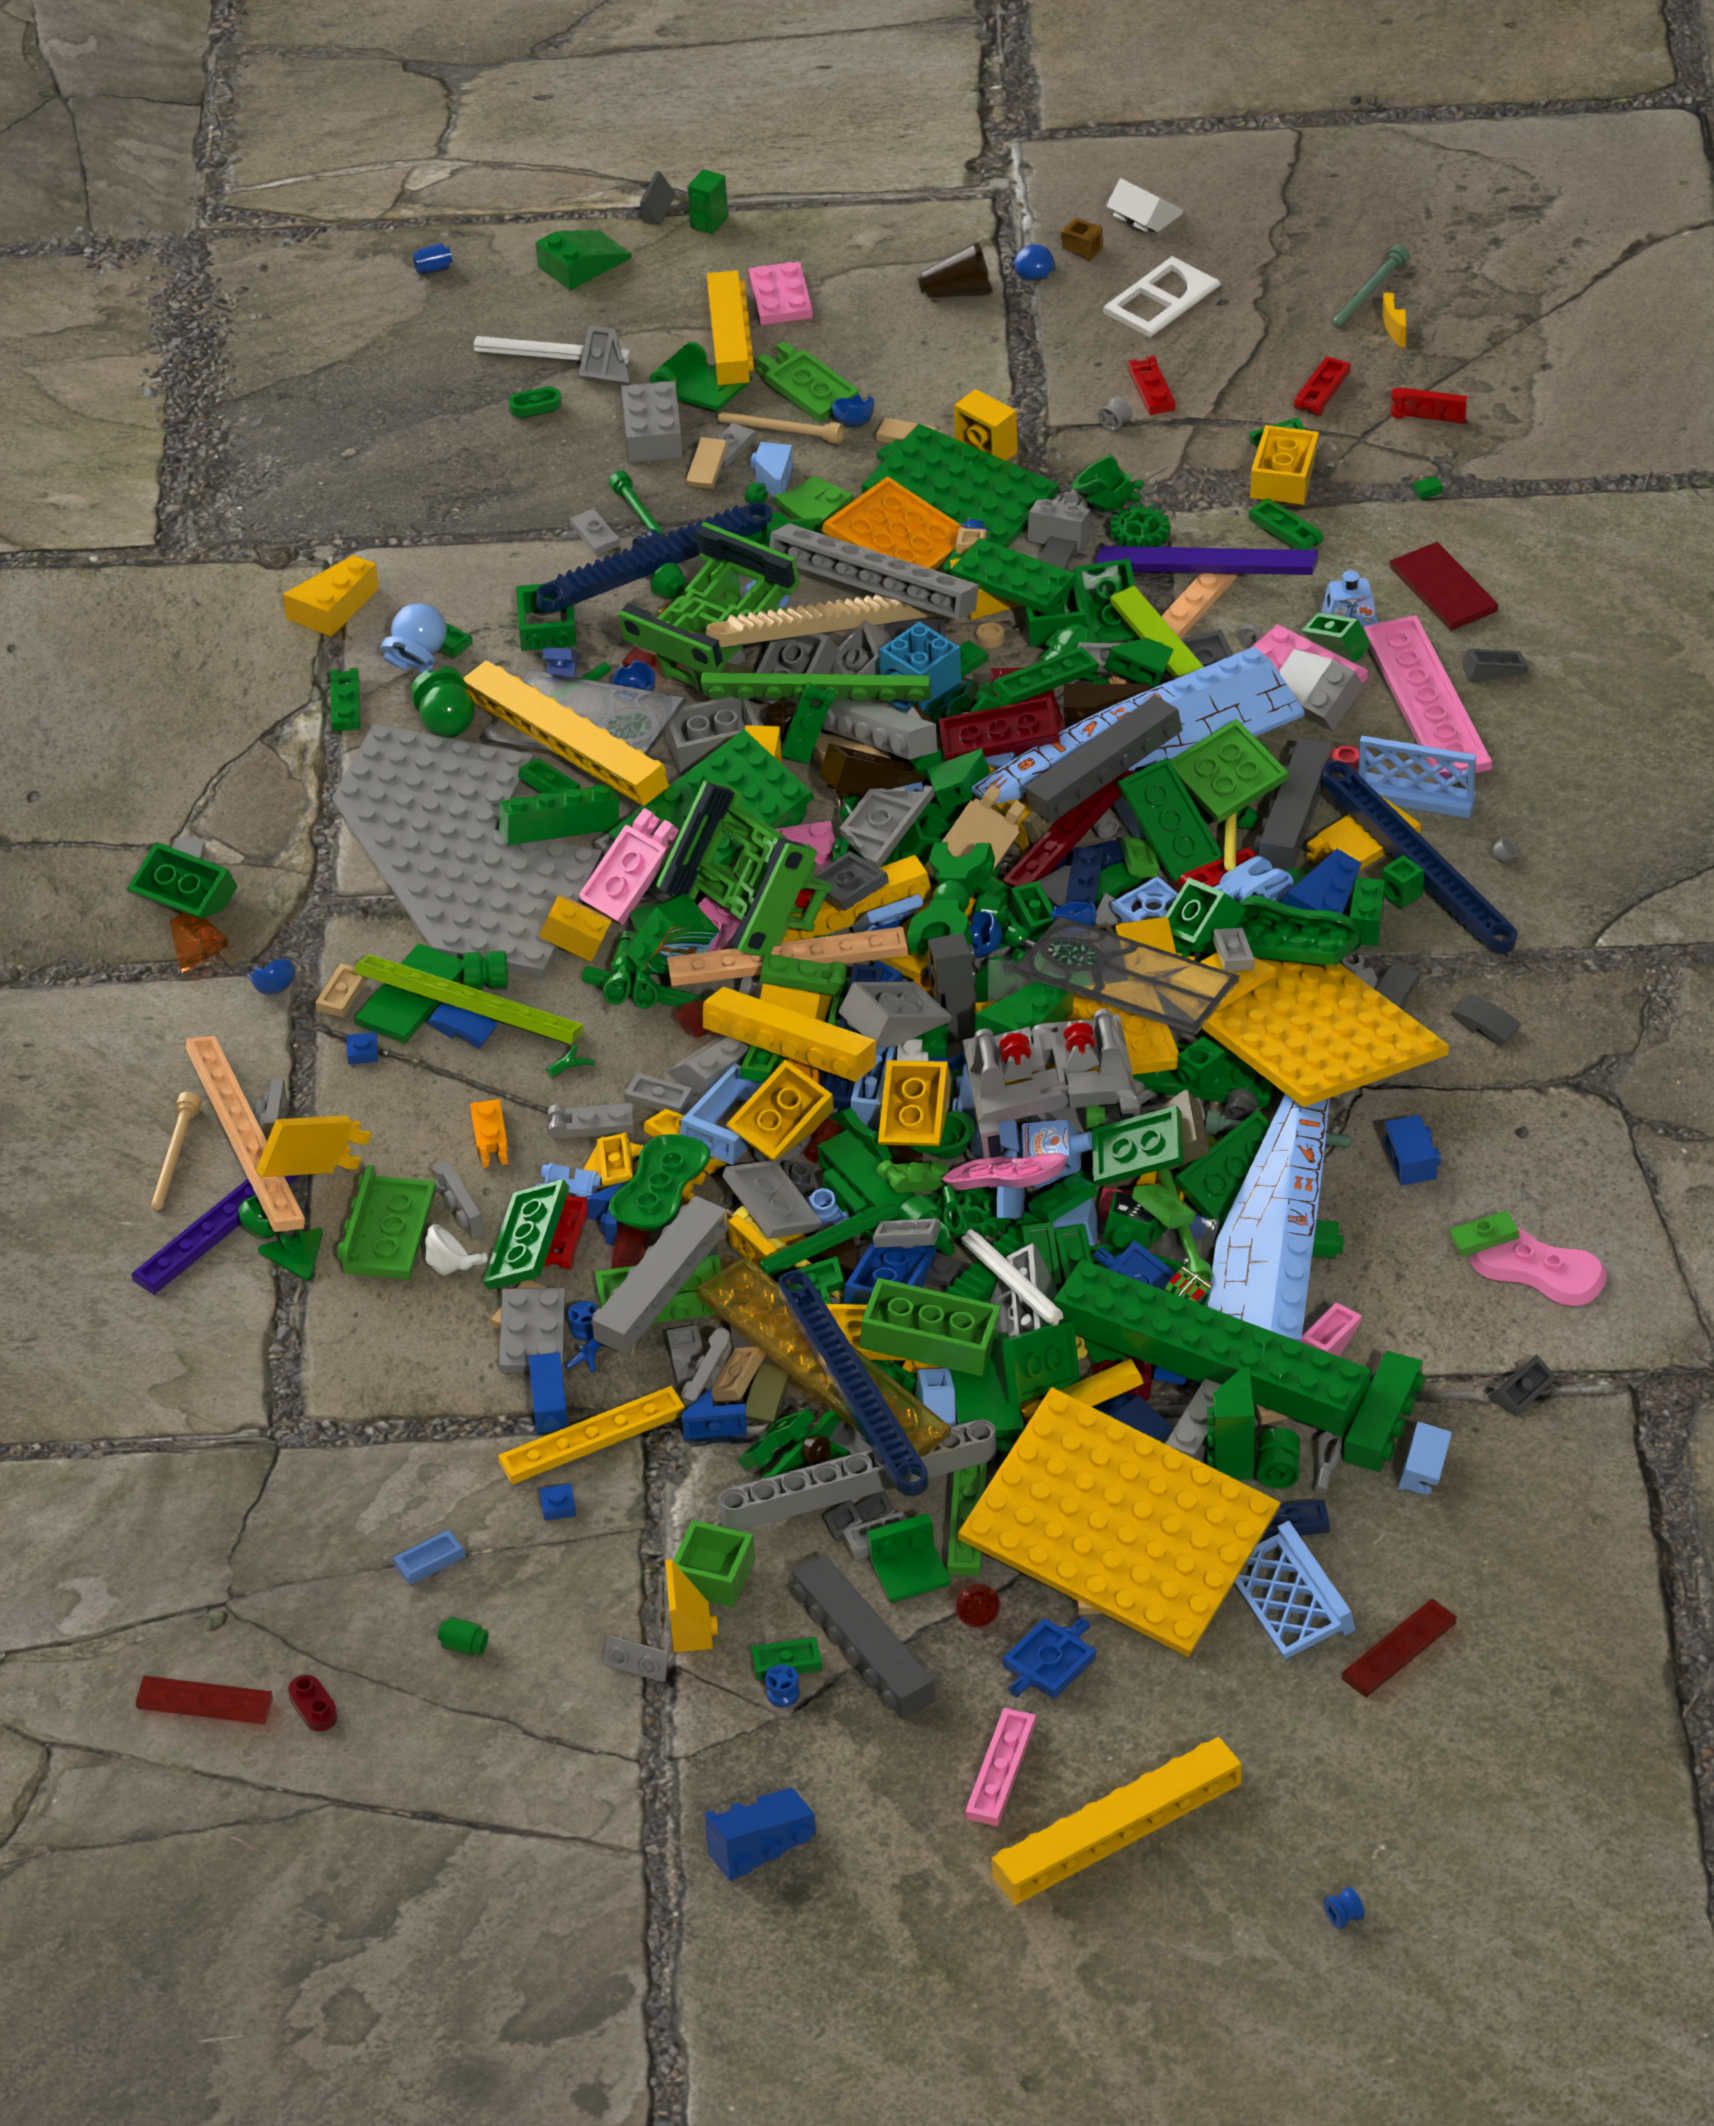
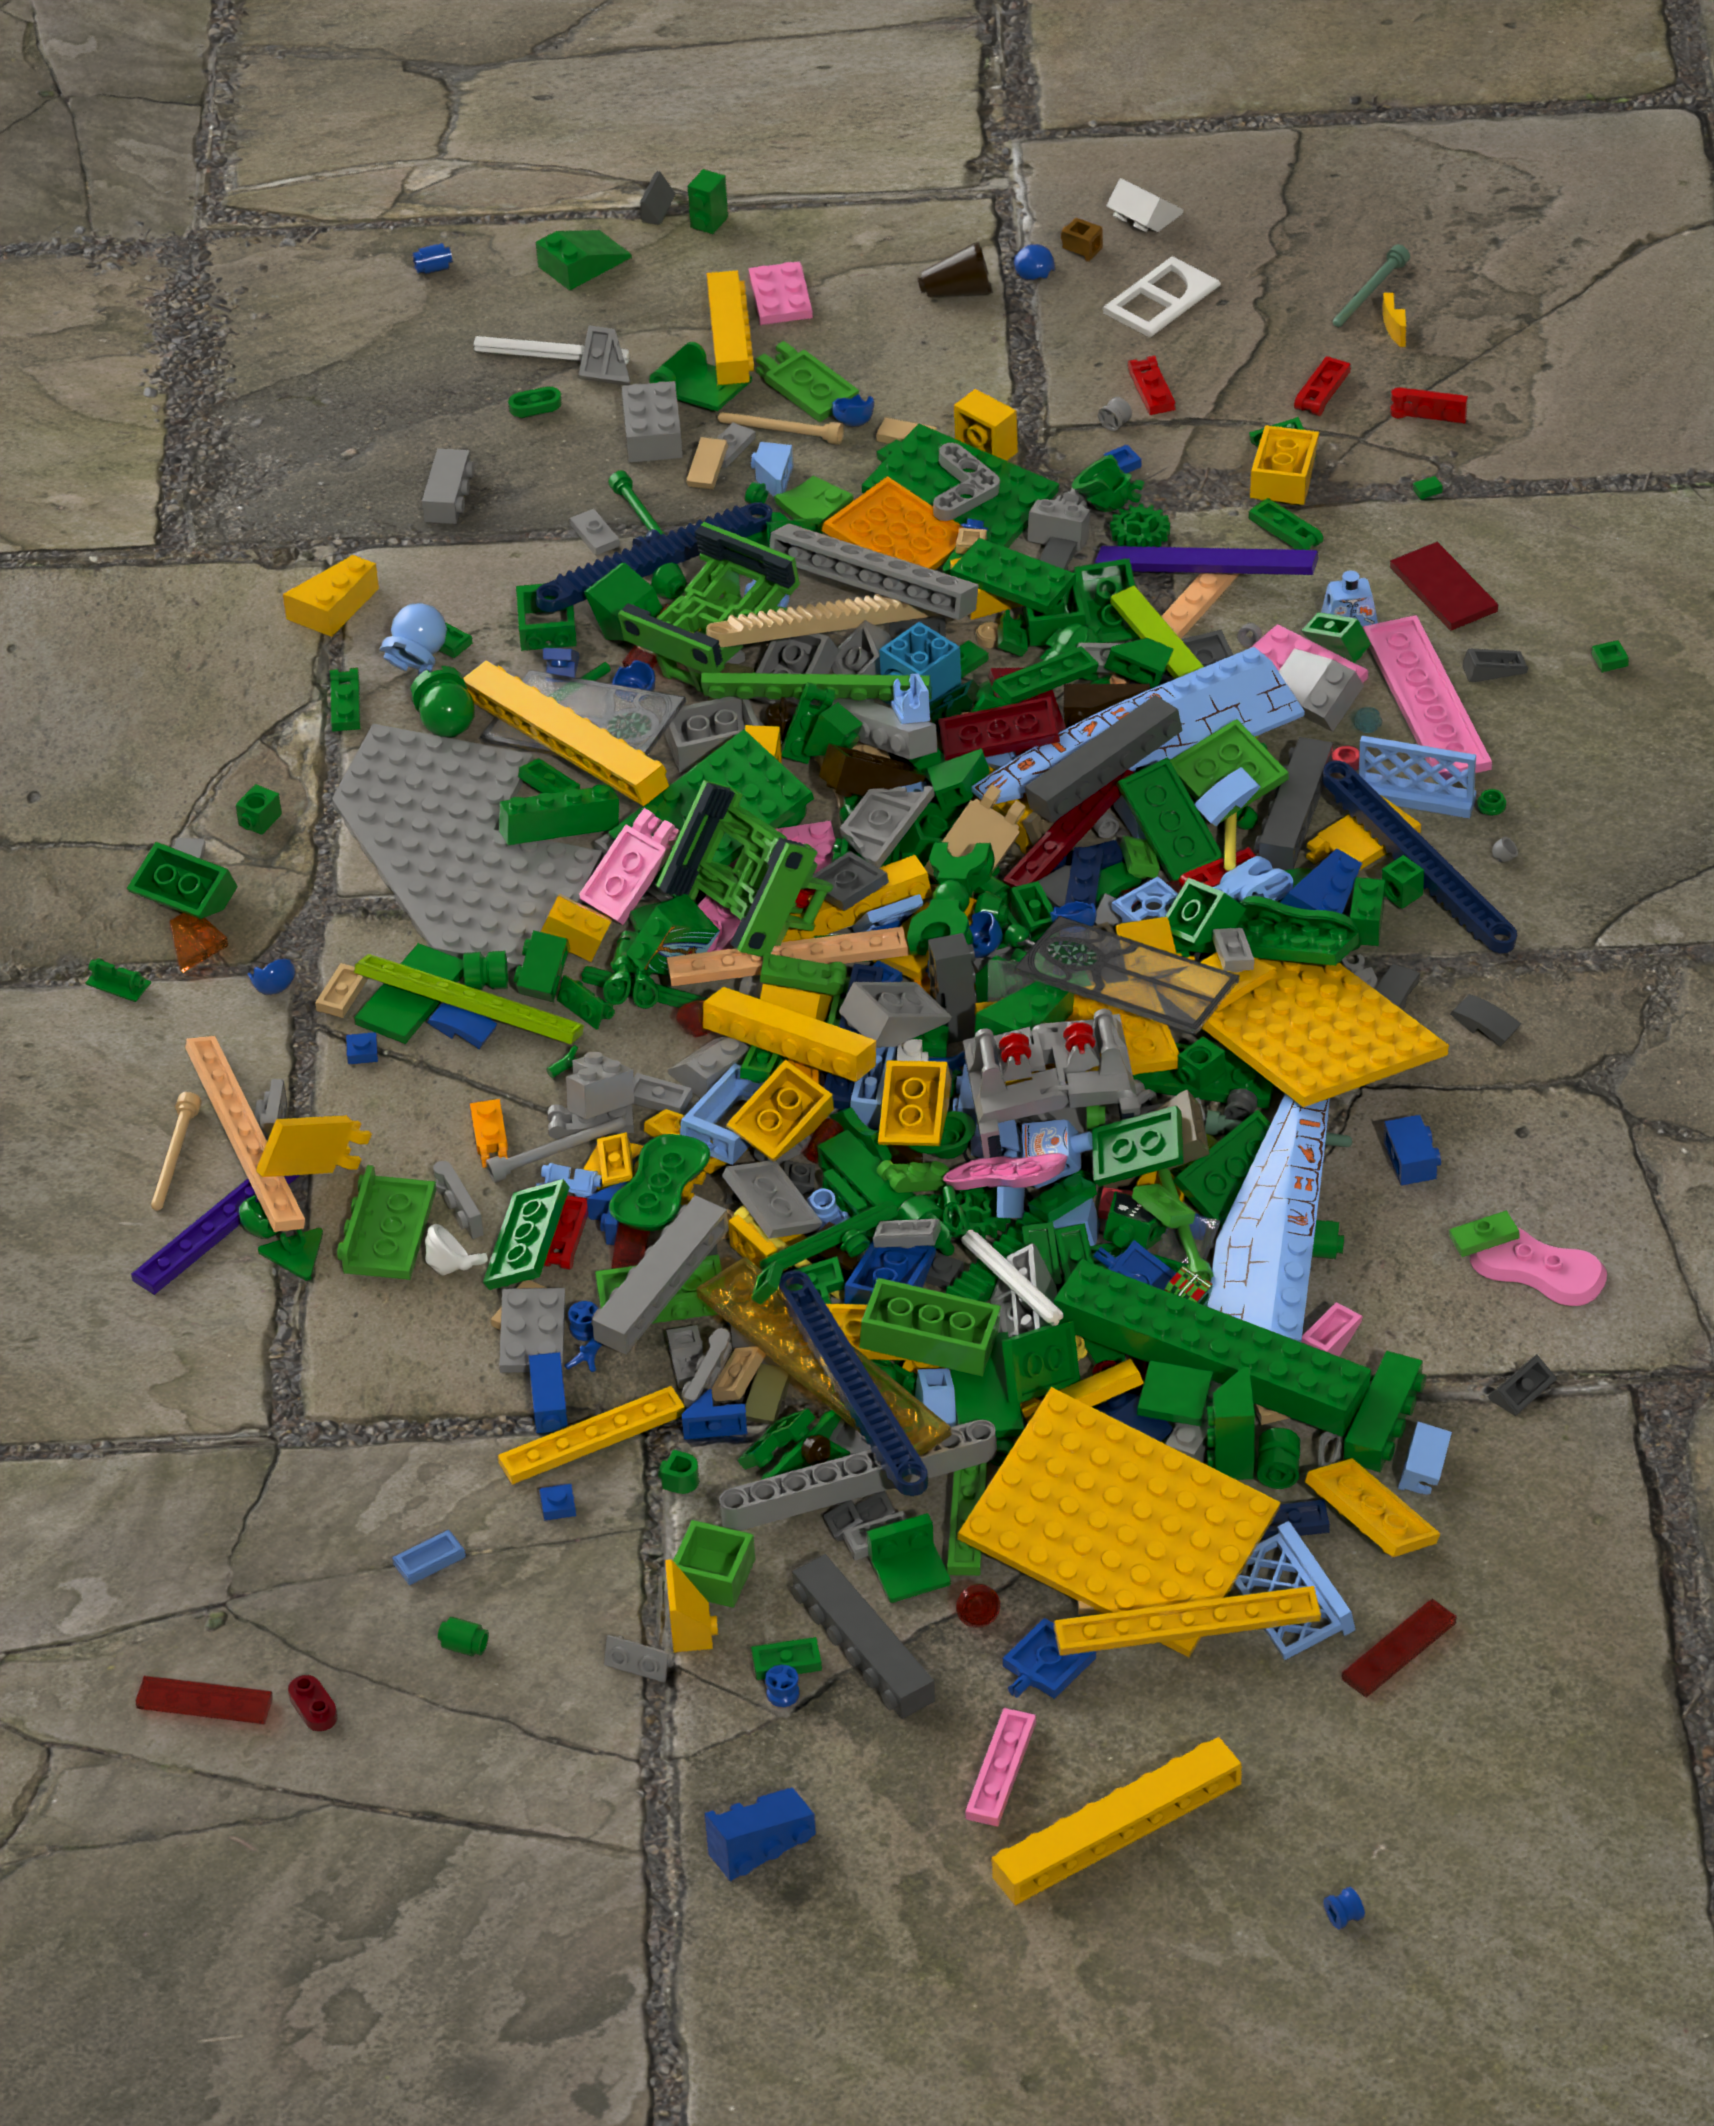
none -> green hinge [85,958,151,1002]
none -> green brick [235,784,282,835]
none -> light grey brick [422,448,475,524]
none -> light grey piece [486,1117,627,1183]
none -> green brick [514,930,570,1003]
none -> green hinge [557,975,615,1030]
none -> light grey brick [566,1052,635,1119]
none -> green slope [584,563,664,641]
none -> green plate [658,1449,700,1494]
none -> green tile [752,1261,784,1305]
none -> green slope [803,702,863,756]
none -> green plate [841,1229,870,1257]
none -> light blue hinge [891,673,930,724]
none -> light grey beam [933,443,1000,521]
none -> green plate [997,609,1028,657]
none -> yellow plate [1053,1586,1321,1656]
none -> blue plate [1104,444,1141,474]
none -> green tile [1137,1360,1213,1427]
none -> light blue slope [1195,767,1261,826]
none -> yellow plate [1304,1458,1441,1557]
none -> clear light blue plate [1354,707,1382,733]
none -> green plate [1477,789,1507,816]
none -> green plate [1591,640,1629,672]

